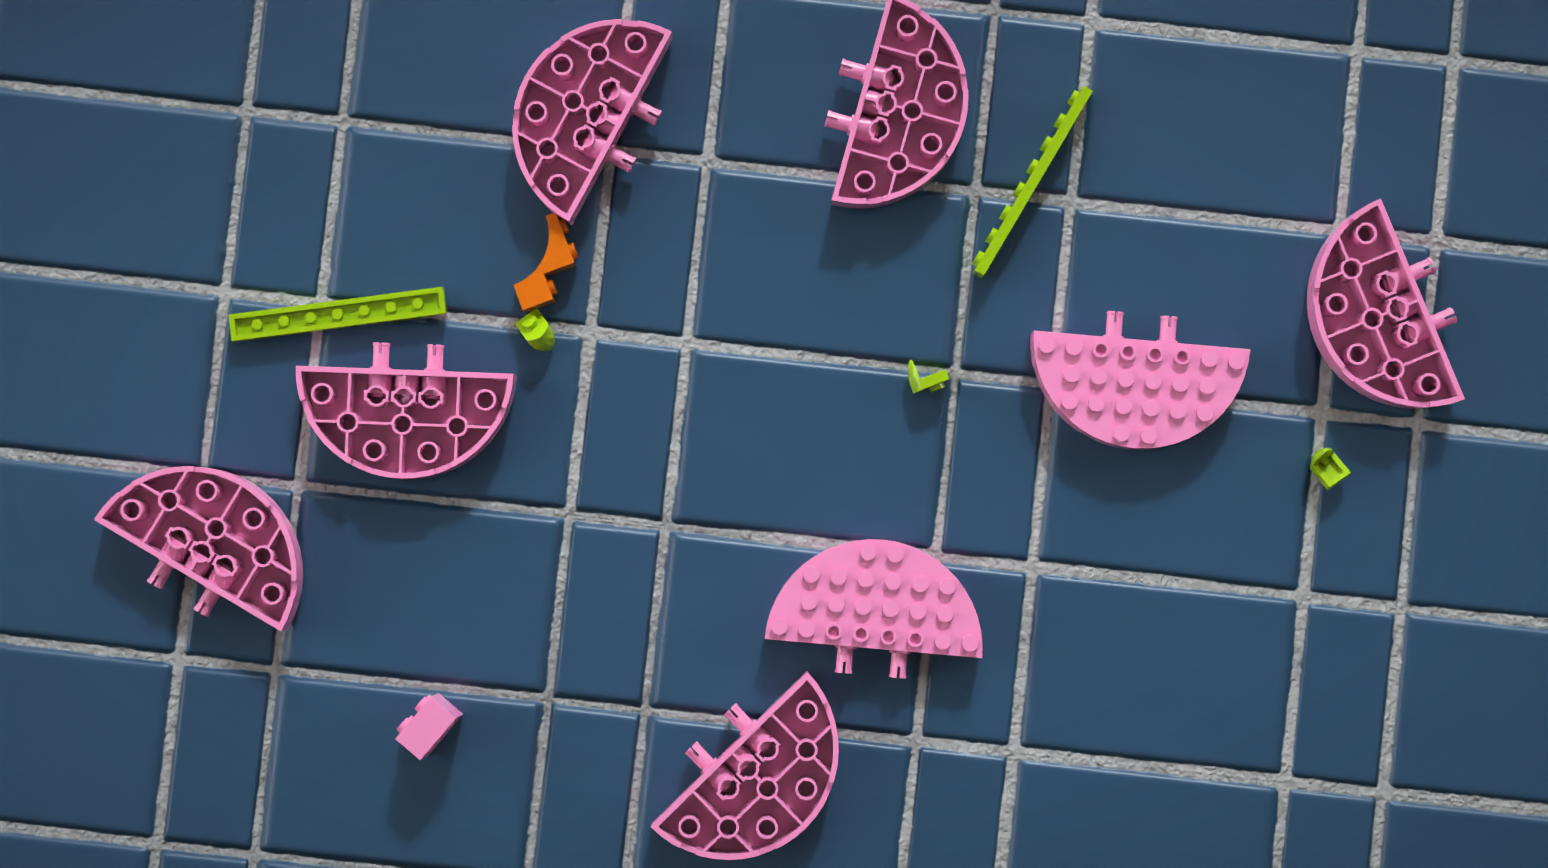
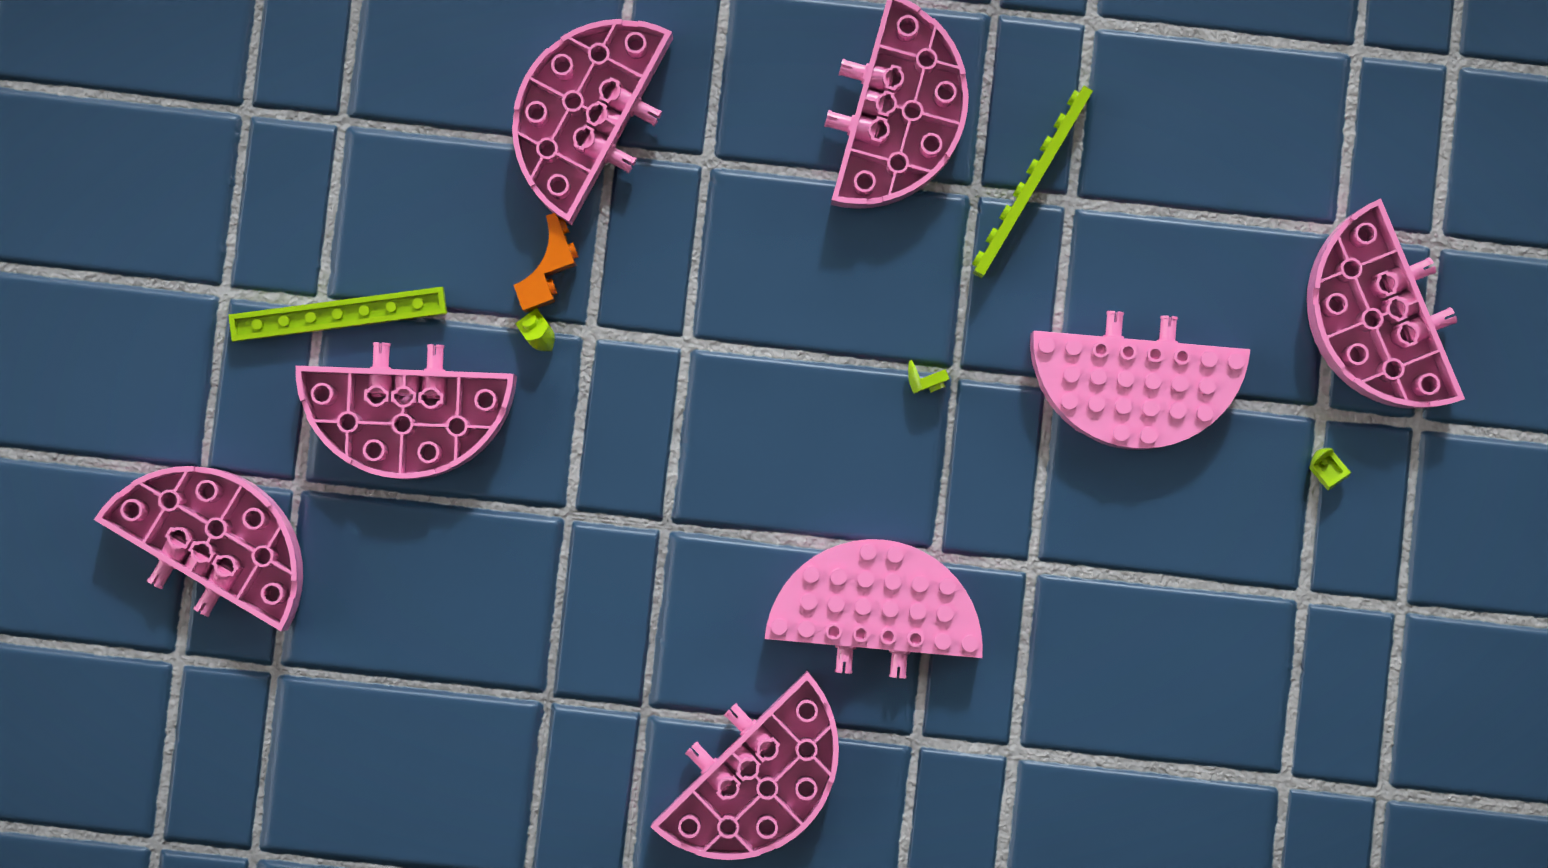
bright pink brick [395,693,463,760] -> none

